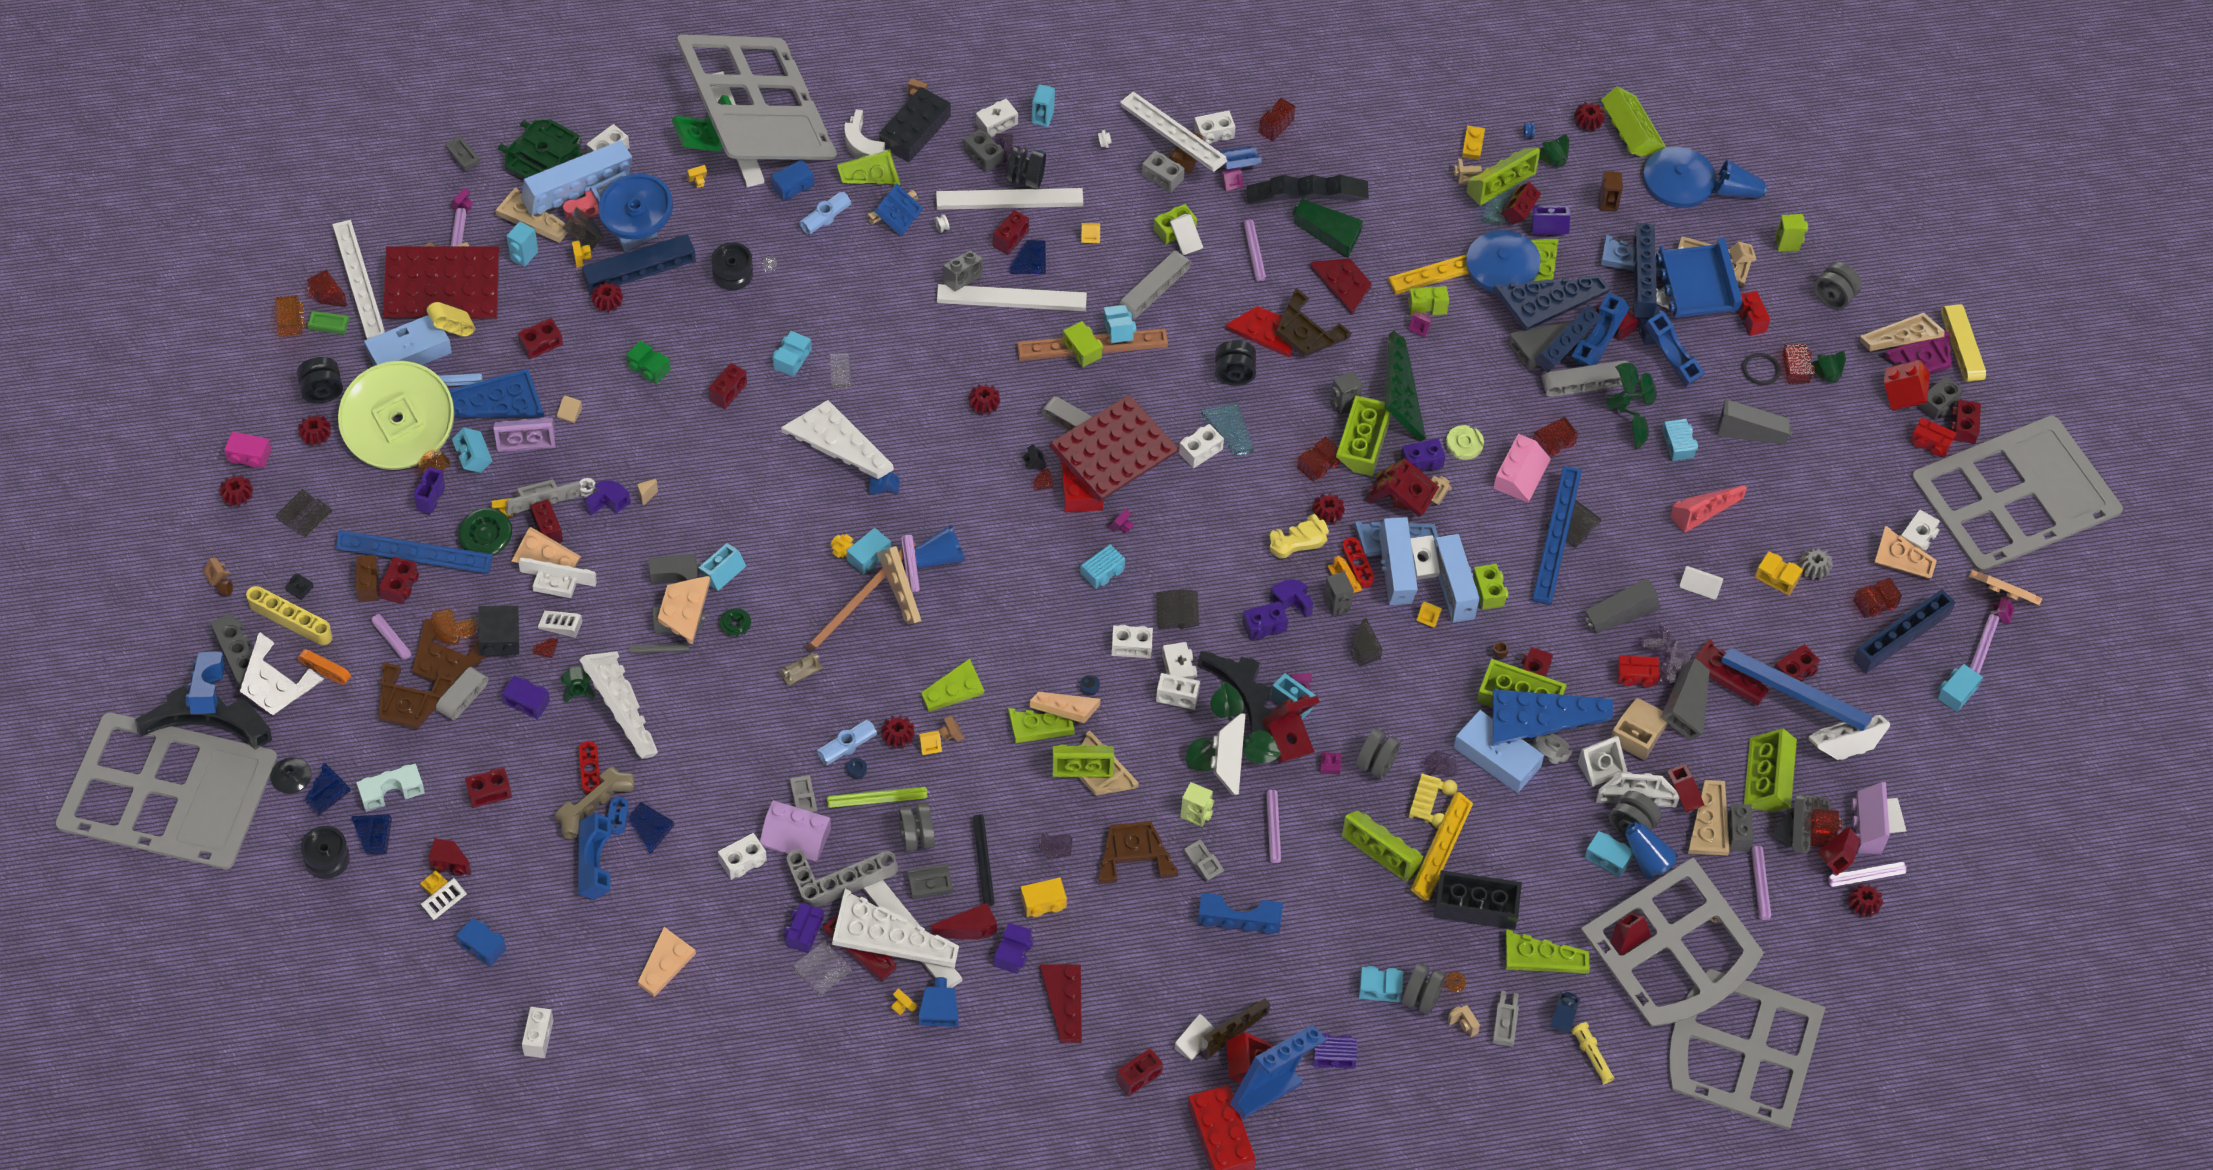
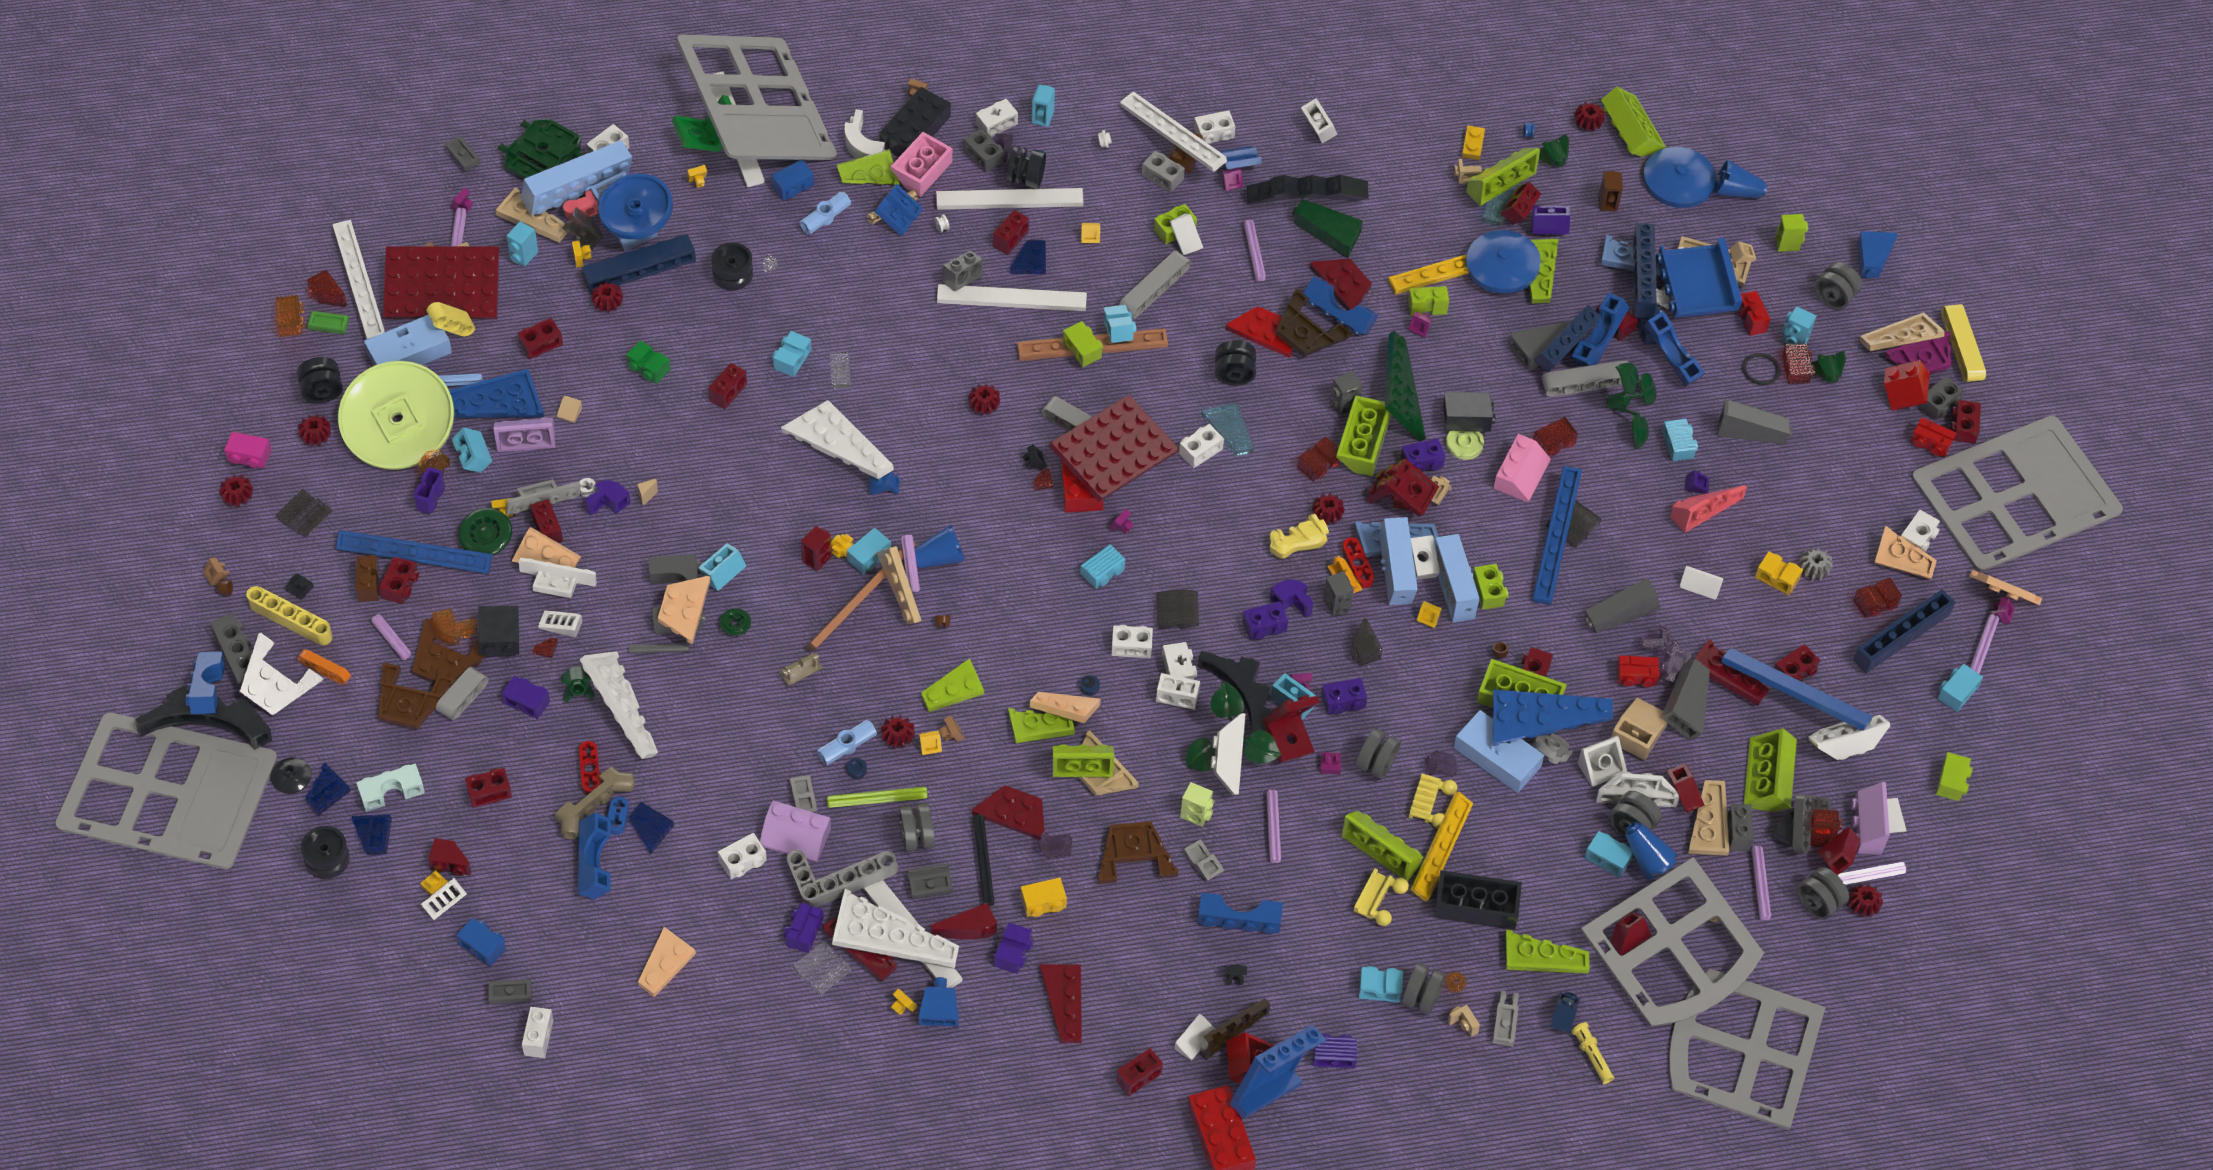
clear red brick [1258,98,1296,142] -> none
dark blue wing [1493,275,1610,331] -> none
none -> dark grey plate [489,979,532,1004]
none -> dark red brick [801,526,832,572]
none -> bright pink slope [891,132,953,197]
none -> reddish brown hinge [935,615,951,629]
none -> dark red wing [972,785,1045,842]
none -> black tile [1225,965,1247,985]
none -> white brick [1301,98,1338,143]
none -> blue arch [1303,276,1379,335]
none -> dark purple brick [1321,678,1367,715]
none -> light yellow gear [1354,868,1409,926]
none -> brick [1443,392,1496,432]
none -> dark purple slope [1685,470,1709,494]
none -> medium azure brick [1781,306,1816,350]
none -> dark grey wheel [1796,867,1849,920]
none -> blue slope [1857,231,1898,278]
none -> lime brick [1936,752,1973,801]

